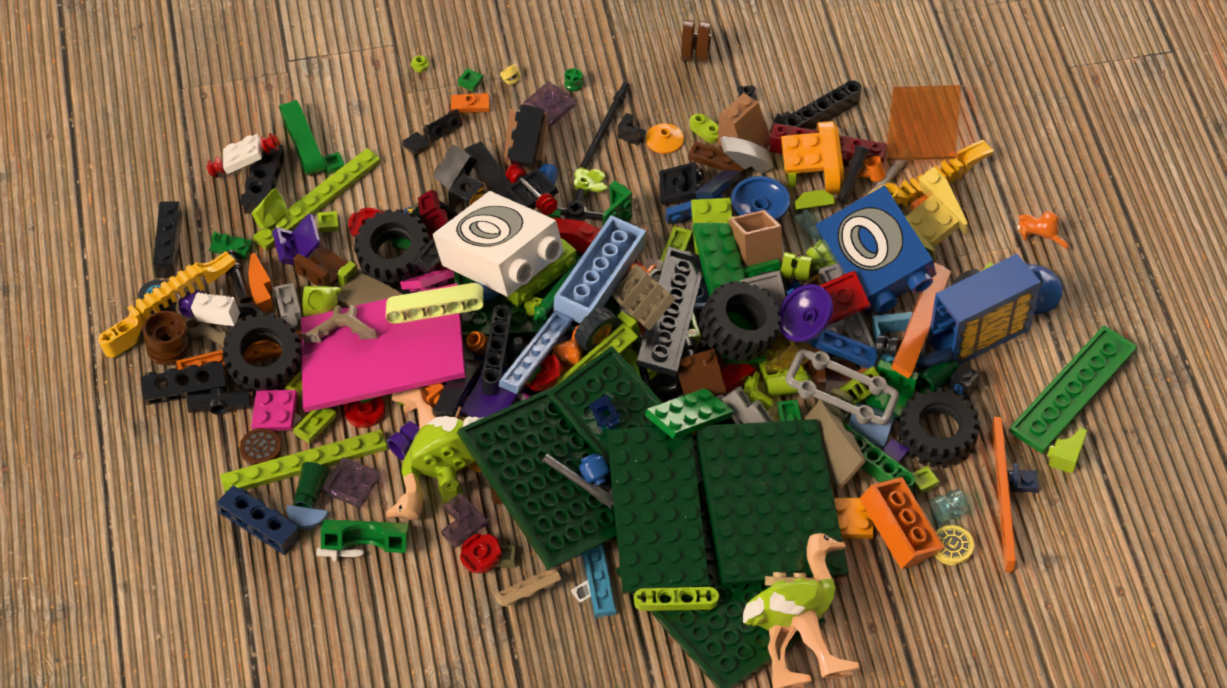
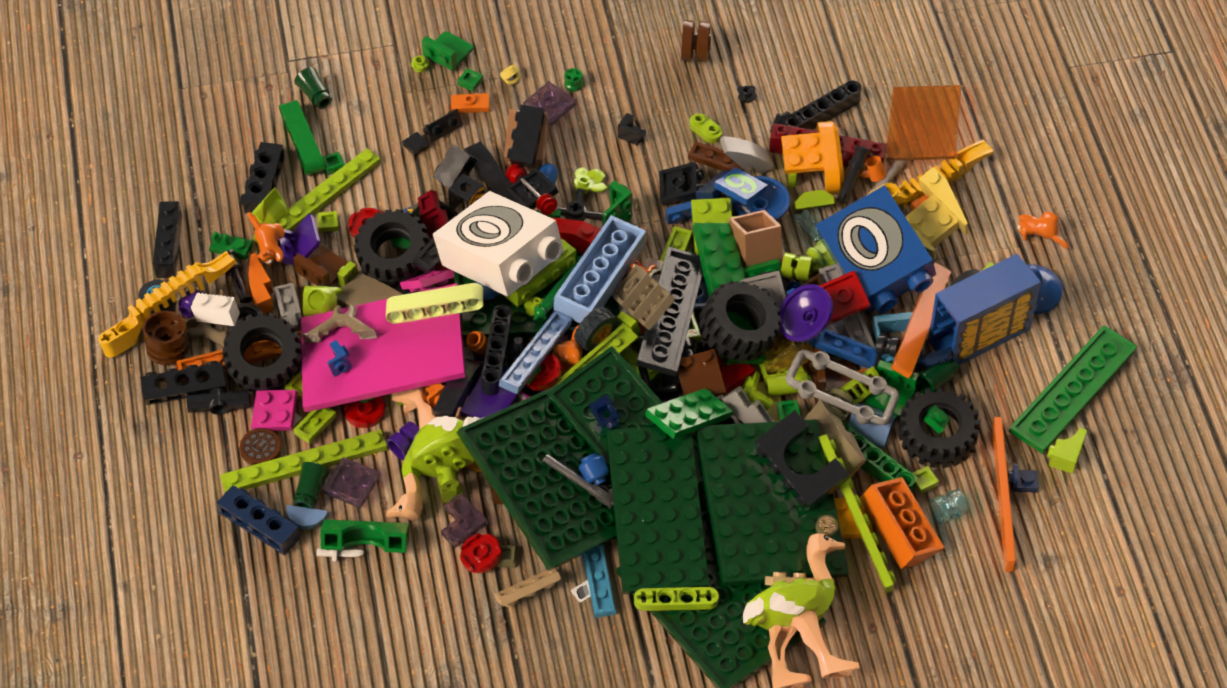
white plate [206,133,280,178] -> none
black bar [580,82,630,169] -> none
light orange dish [646,123,684,154] -> none
medium nougat slope [718,93,770,148] -> none
tile [882,439,909,464] -> none
tile [934,525,974,566] -> none
black brick [949,363,980,400] -> none
none -> orange animal [247,212,285,266]
none -> dark green plant [294,67,332,109]
none -> blue bracket [327,340,352,377]
none -> green bracket [421,31,473,71]
none -> tile [714,167,768,205]
none -> black arch [755,410,849,510]
none -> tile [815,515,838,537]
none -> lime plate [819,434,896,593]
none -> green plate [924,405,950,434]

